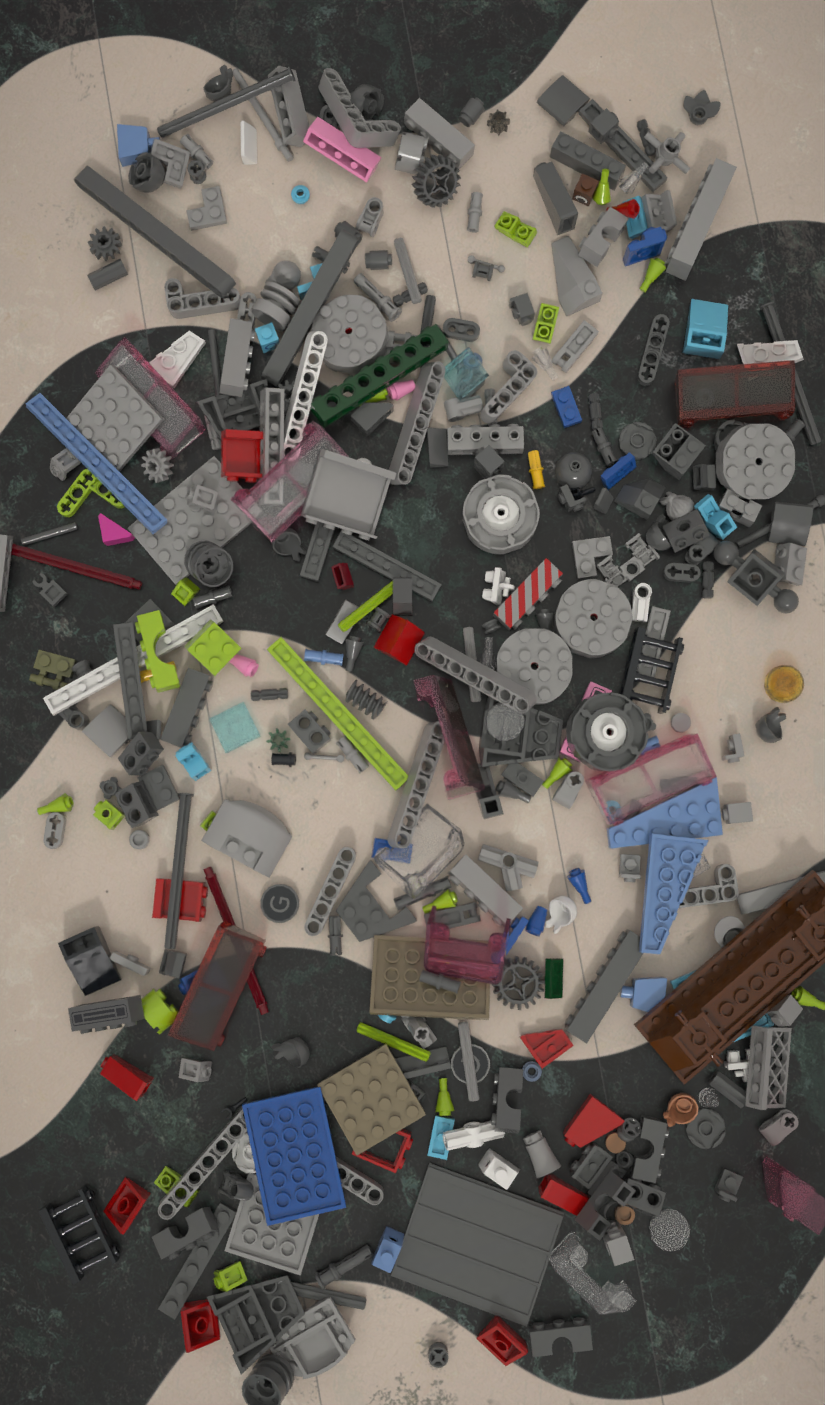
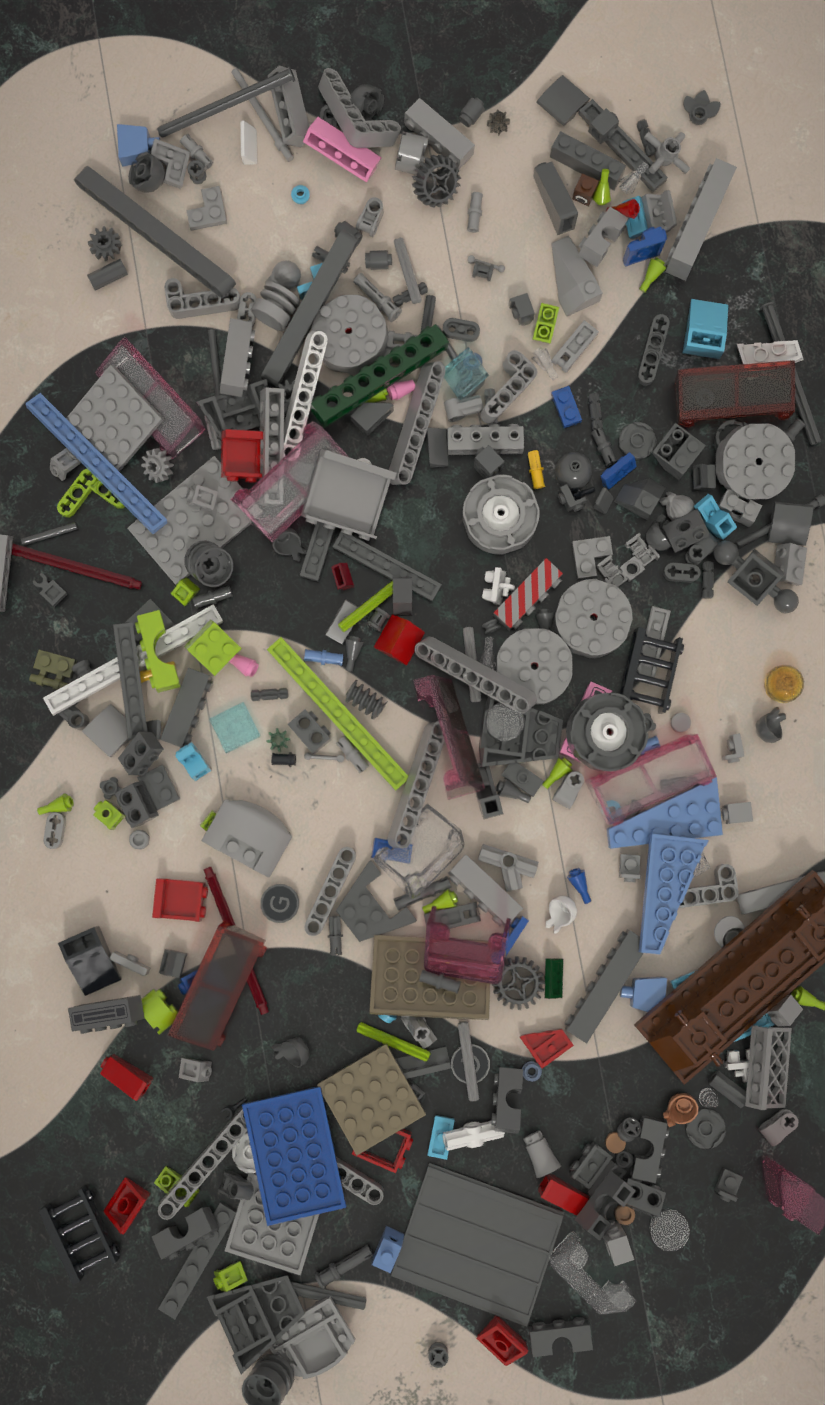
dark pink slope [98,513,135,546] -> none
white wing [142,331,206,388] -> none
dark grey axle [164,793,194,949] -> none
red slope [180,1299,220,1353] -> none
dark grey piece [203,65,233,102] -> none
medium azure brick [255,322,279,353] -> none
lime cone [435,1078,455,1116] -> none
white torso [478,1148,520,1190] -> none
lime slope [494,211,537,248] -> none
blue cone [525,906,548,937] -> none
red slope [562,1094,624,1148] -> none
white piece [632,583,652,622] -> none

